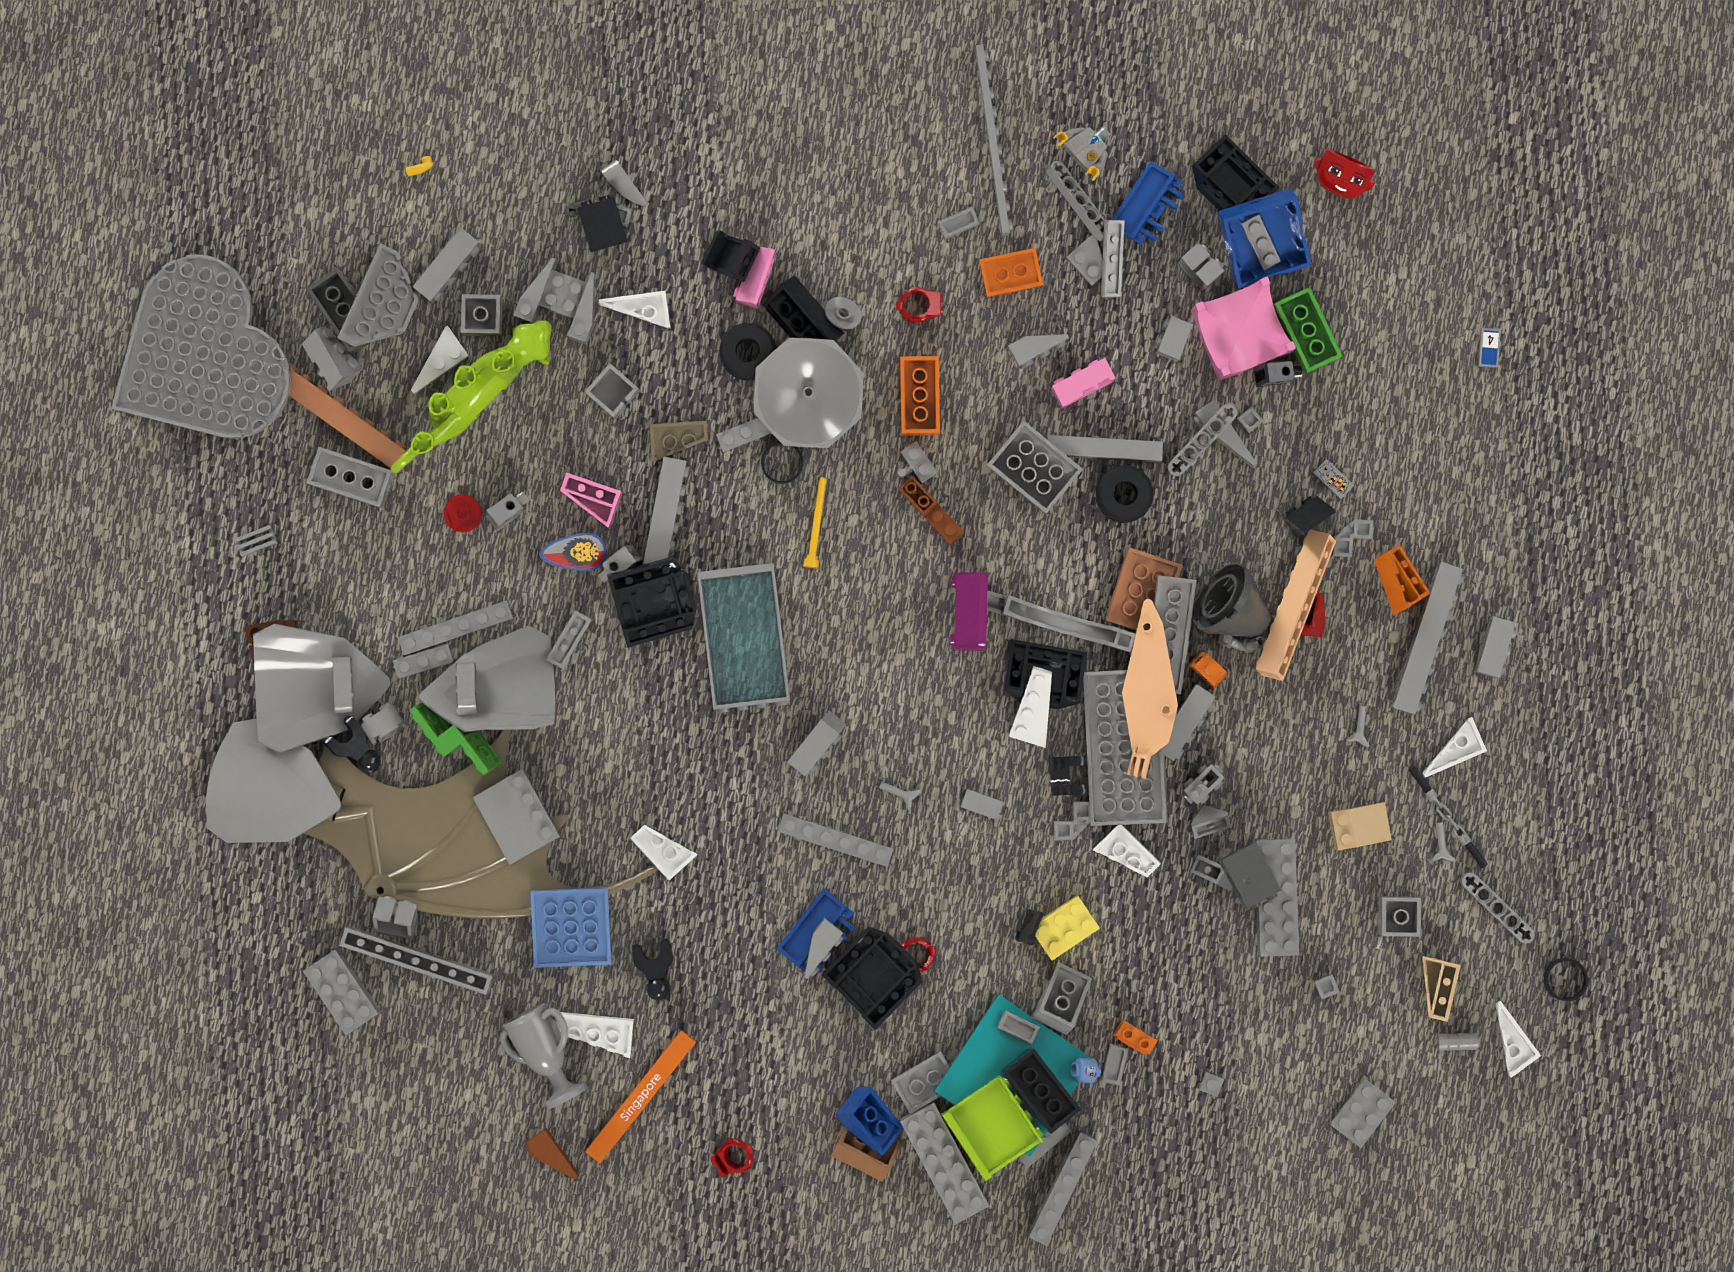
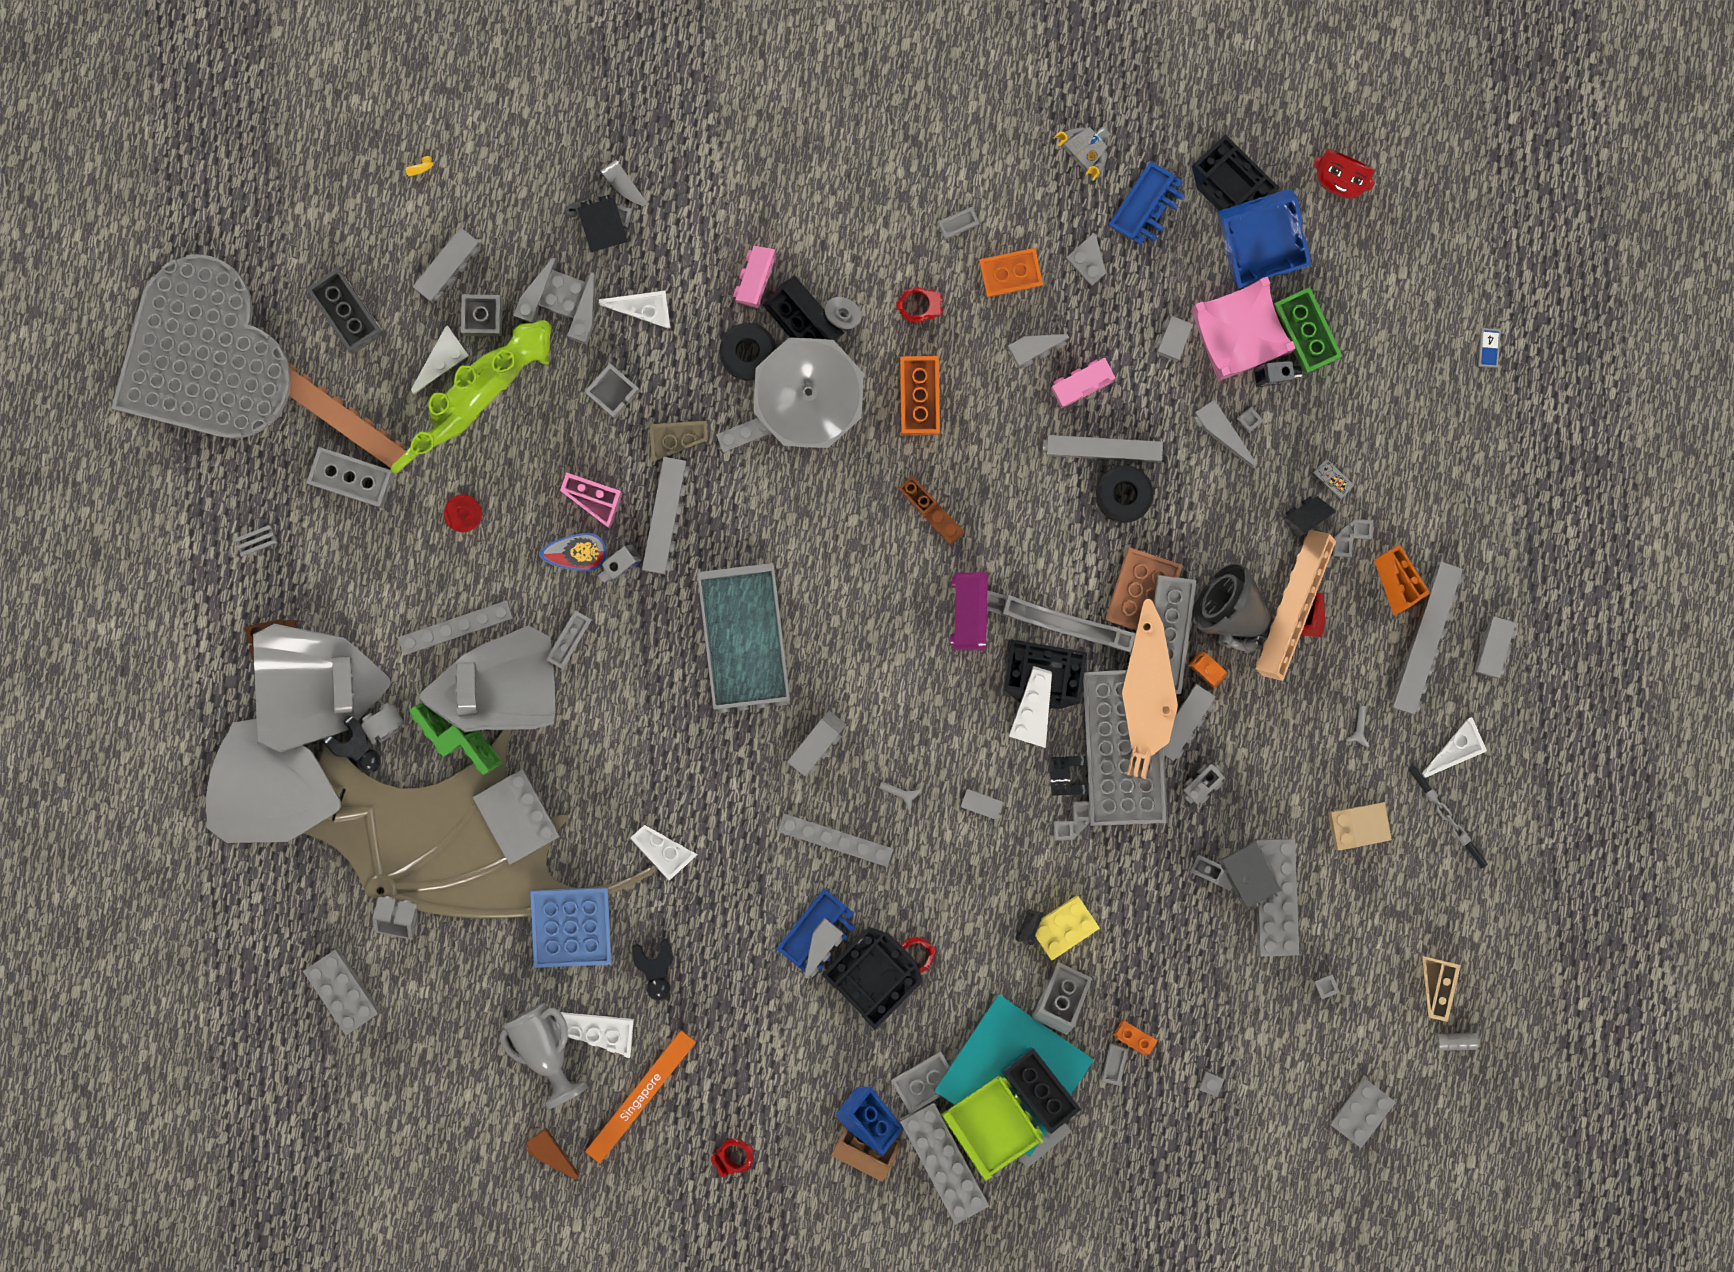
light grey wedge [302,326,362,392] -> none
light grey plate [337,243,419,347] -> none
light grey brick [339,926,495,995] -> none
light grey plate [393,644,454,679] -> none
light grey torso [486,492,529,532] -> none
black wedge [607,557,696,648] -> none
black panel [701,230,760,282] -> none
black tyre [761,441,803,484] -> none
yellow piece [803,477,826,569] -> none
light grey plate [898,441,938,484] -> none
light grey plate [975,44,1013,237] -> none
light grey slope [987,421,1083,514] -> none
light grey tile [997,1010,1040,1045] -> none
light grey brick [1028,1130,1098,1246] -> none
light grey beam [1047,161,1105,241] -> none
medium blue head [1071,1057,1101,1083] -> none
white wing [1093,825,1161,877] -> none
light grey tile [1101,220,1125,297] -> none
light grey beam [1168,402,1238,476] -> none
light grey piece [1178,242,1224,291] -> none
light grey slope [1191,805,1231,839] -> none
light grey plate [1240,212,1281,270] -> none
light grey brick [1378,896,1421,937] -> none
light grey piece [1431,822,1456,862] -> none
light grey beam [1460,872,1535,944] -> none
white wing [1495,1001,1541,1078] -> none
black tyre [1544,958,1588,1001] -> none

